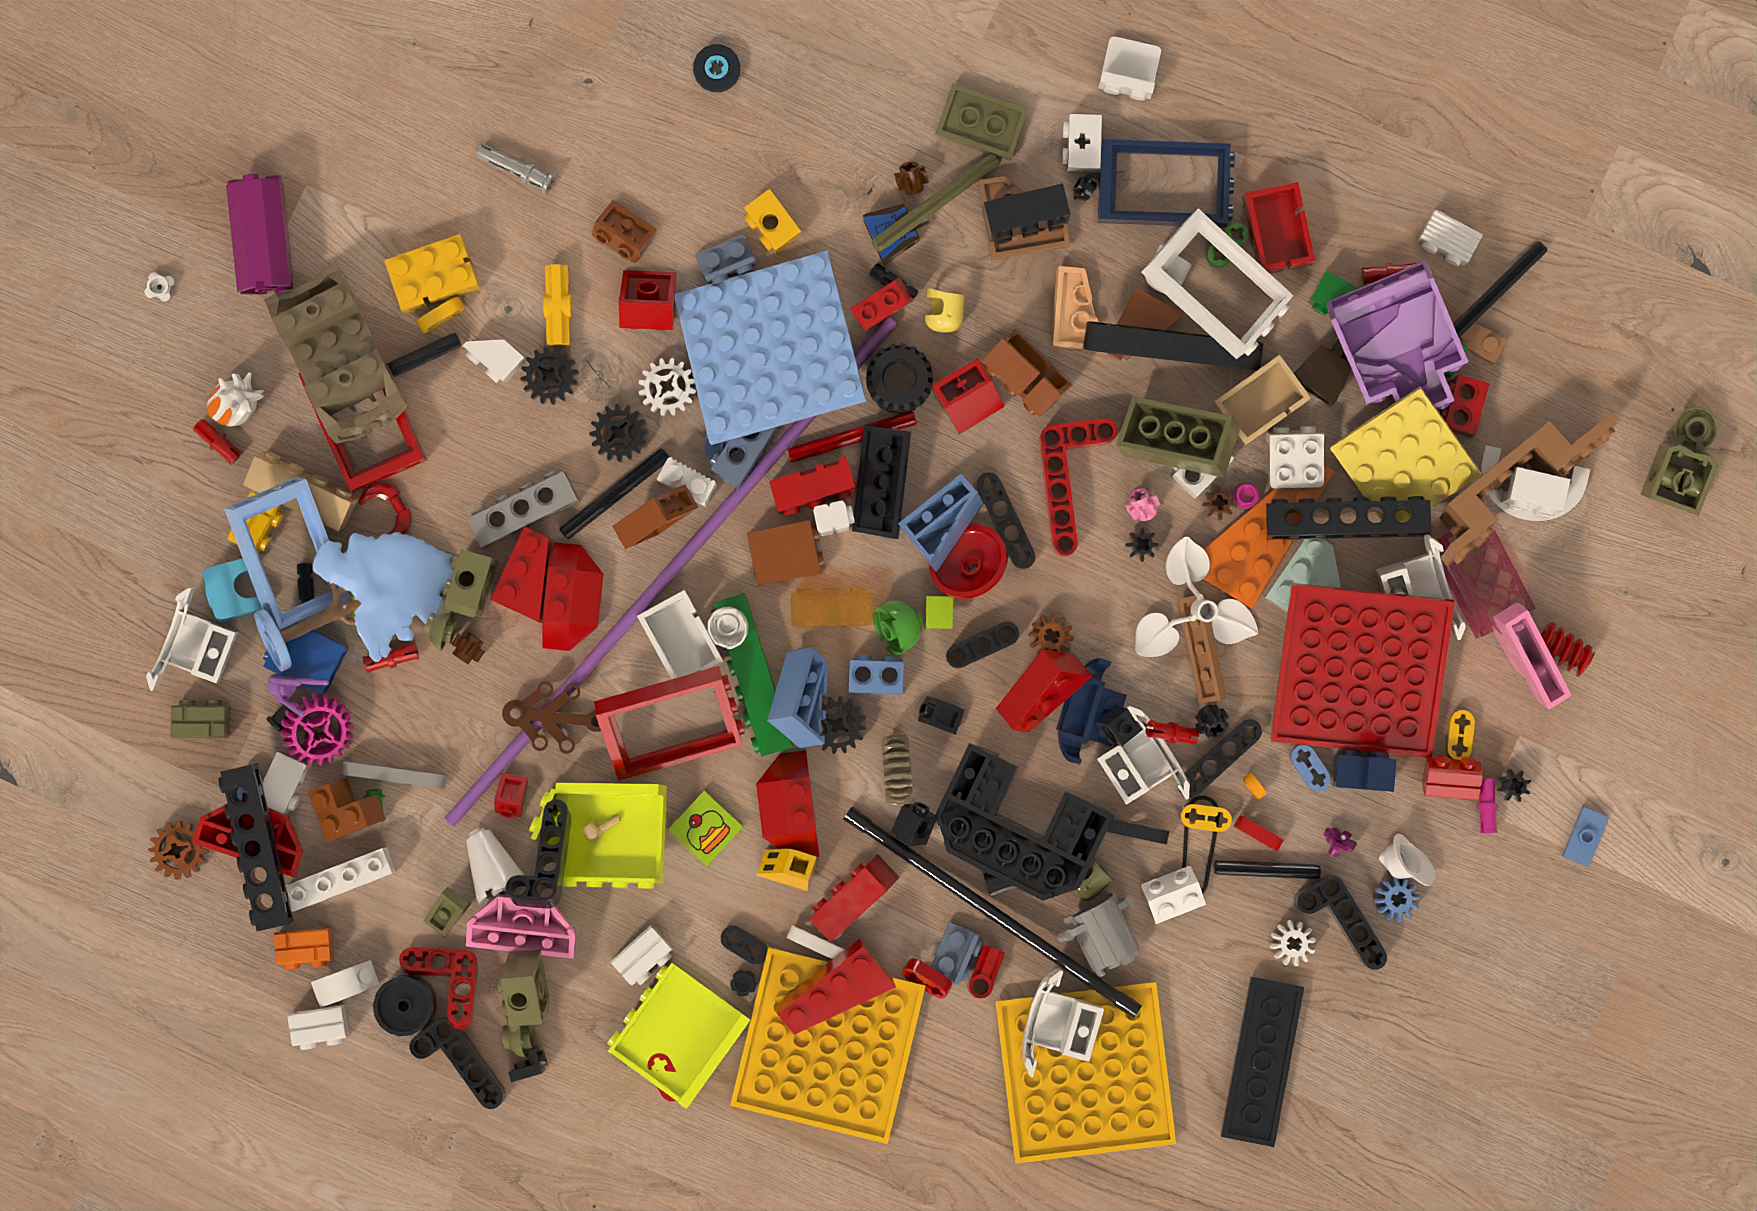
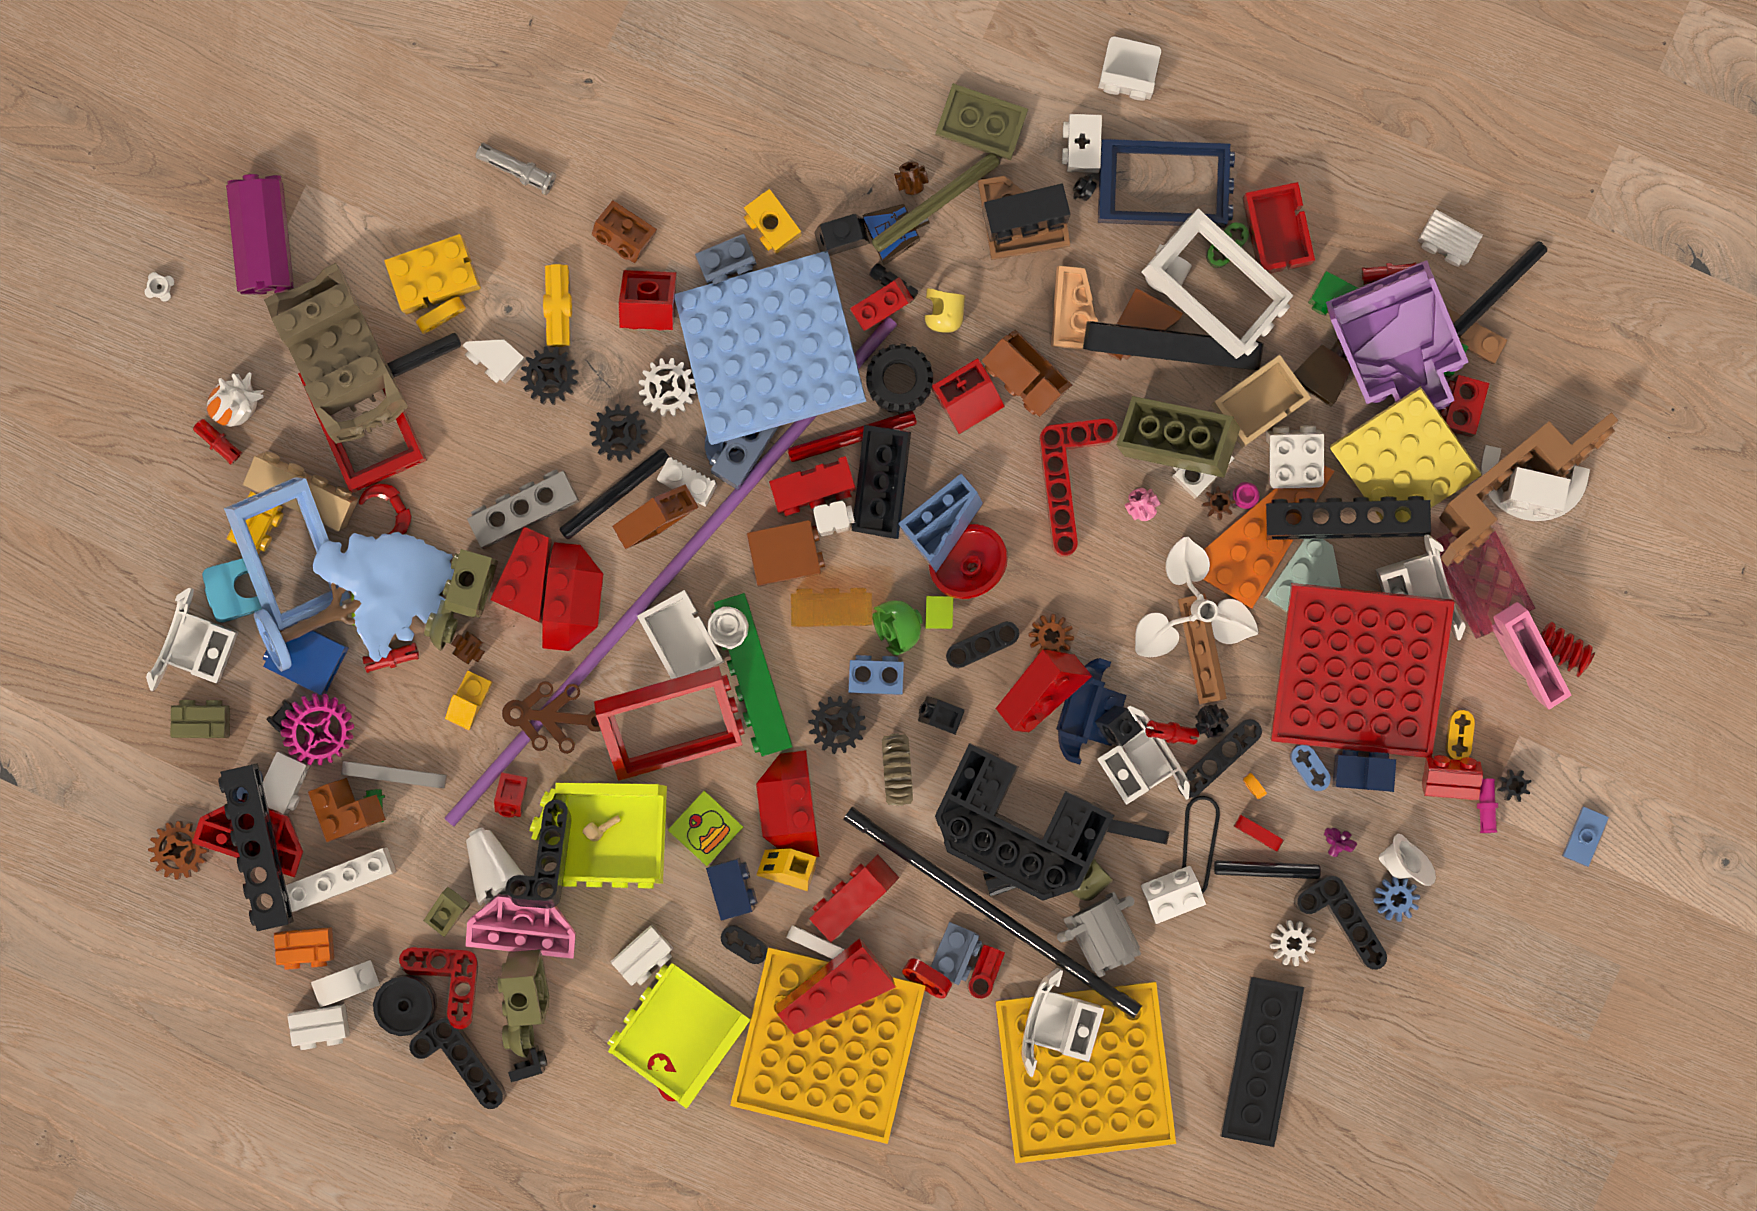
medium lavender plant [267,674,329,717] -> none
black axle [297,562,314,605] -> none
black bush [693,44,741,93] -> none
black plate [730,970,757,997] -> none
medium blue wedge [767,647,828,748] -> none
black brick [891,802,938,846] -> none
black beam [977,472,1035,569] -> none
black gear [1125,528,1159,562] -> none
yellow beam [1180,804,1232,832] -> none
olive brick [1640,407,1718,516] -> none
none -> yellow slope [445,670,493,730]
none -> dark blue brick [706,858,758,921]
none -> black torso [814,214,870,256]

